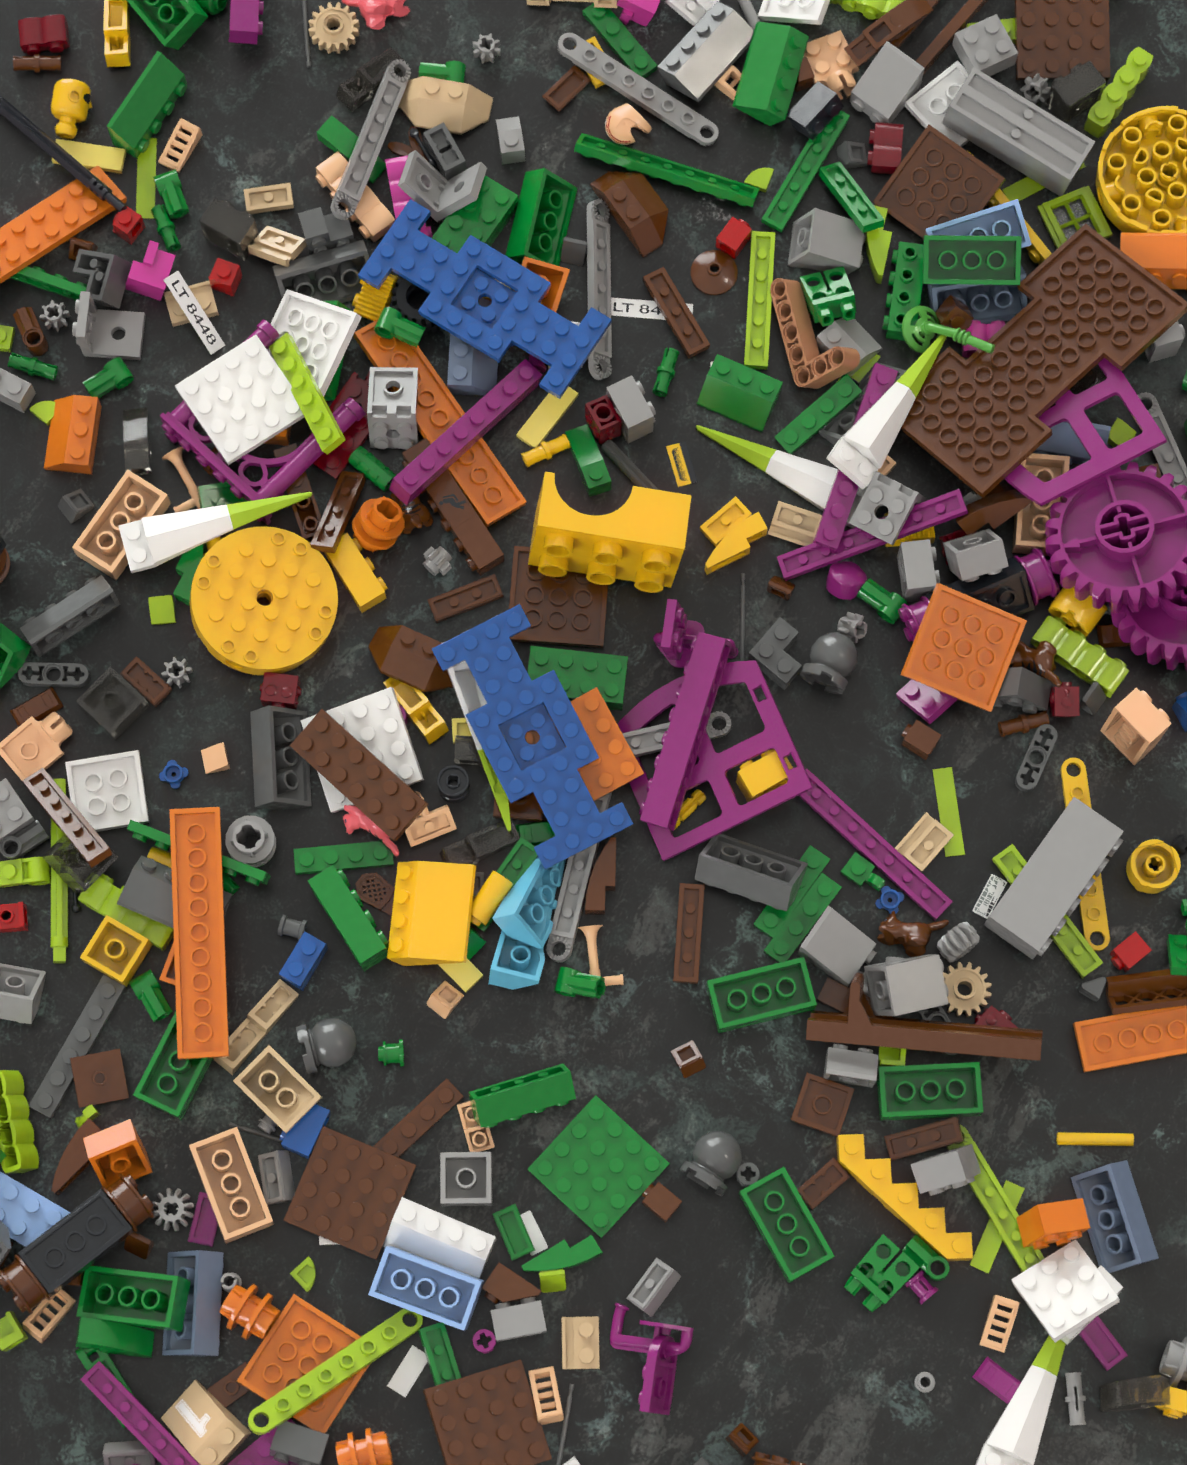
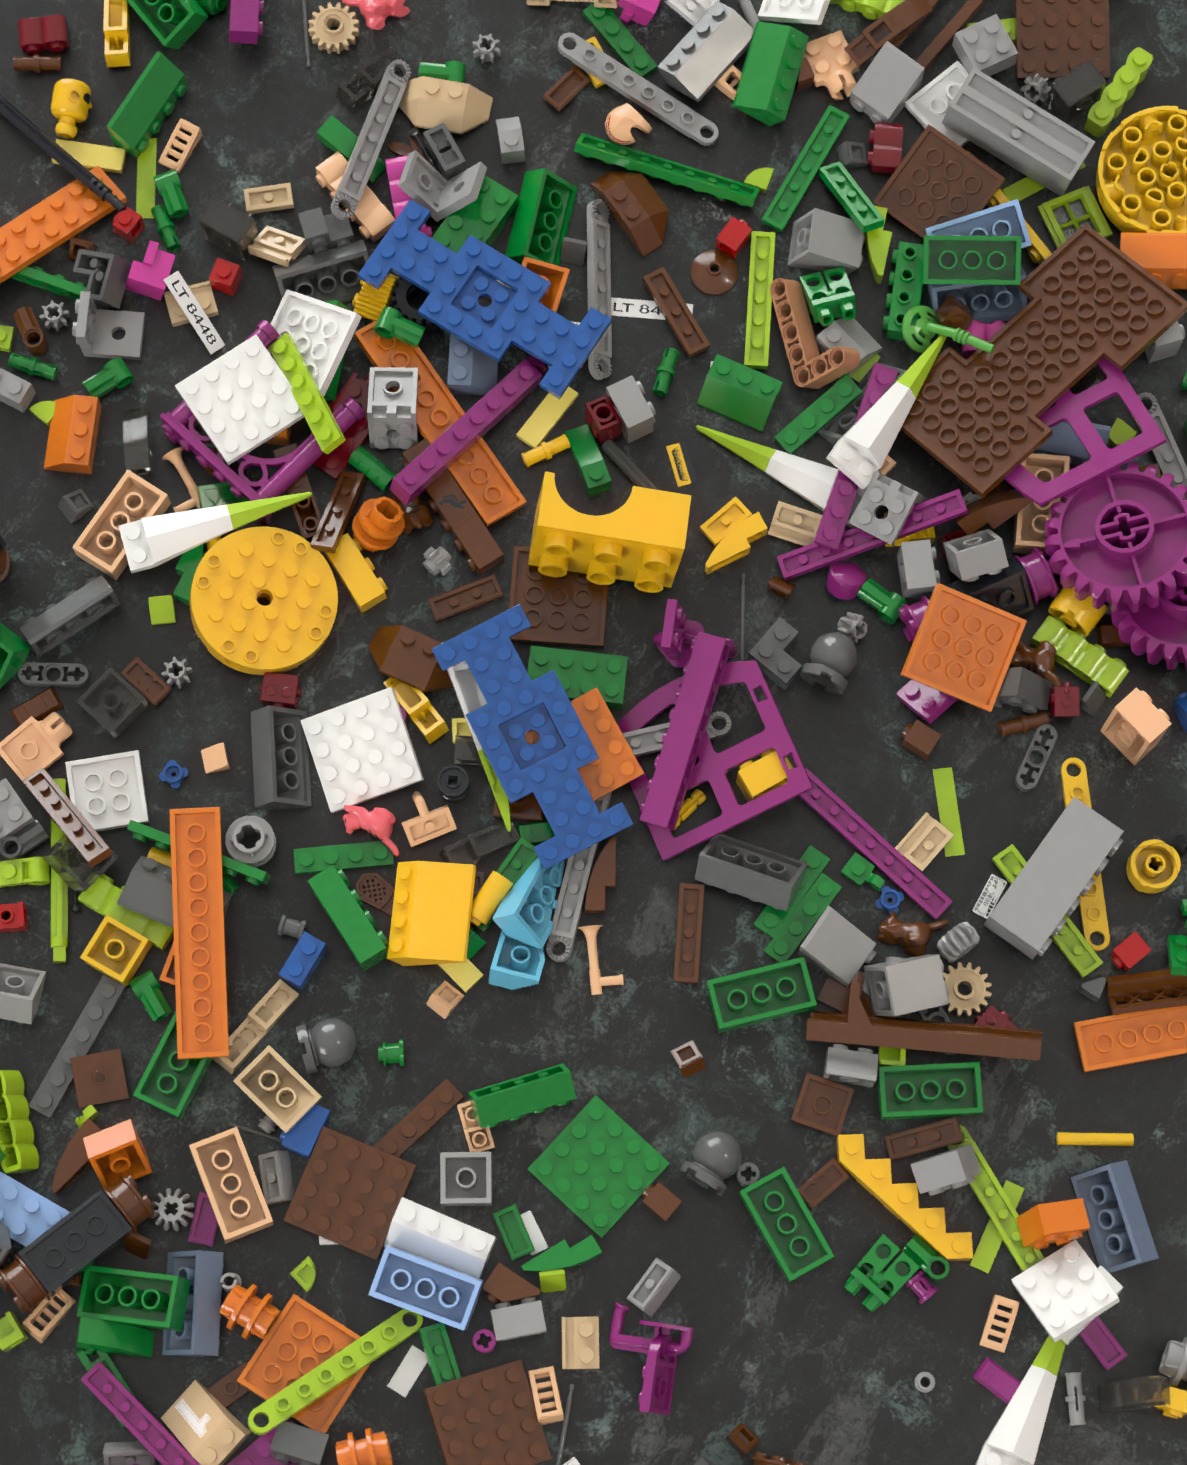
reddish brown plate [290,709,428,841] -> none
green piece [554,967,606,999] -> none
brick [786,81,844,140] -> none

